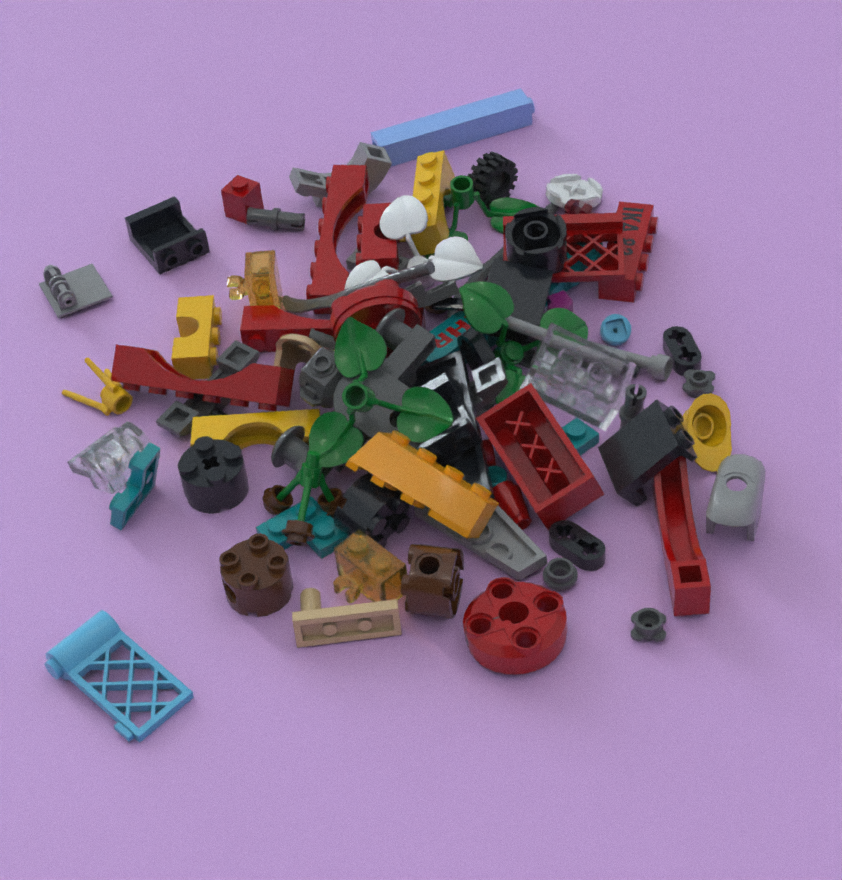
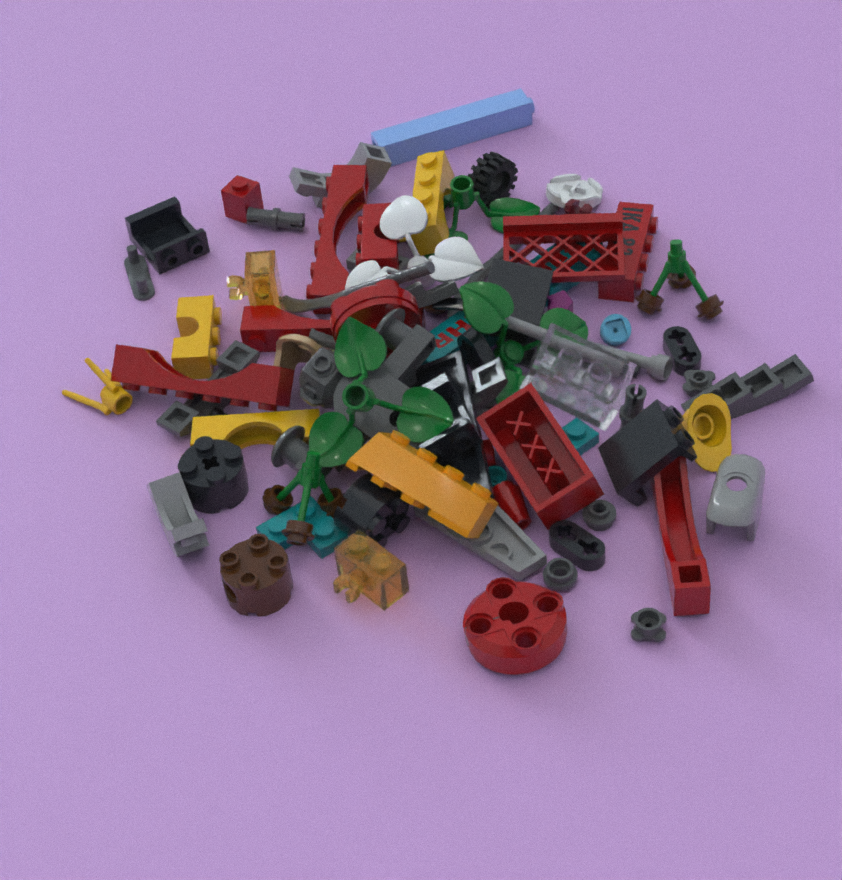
light grey hinge [39,264,113,318] -> none
medium azure piece [44,610,194,743] -> none
clear brick [67,421,160,494] -> none
teal plate [109,442,160,530] -> none
tan piece [292,588,402,648] -> none
reddish brown brick [401,544,464,619] -> none
black brick [505,207,567,274] -> none
none -> dark grey piece [124,245,155,301]
none -> light grey arch [147,472,209,557]
none -> dark grey plate [582,500,616,531]
none -> plant [635,239,724,320]
none -> dark grey slope [681,354,814,419]

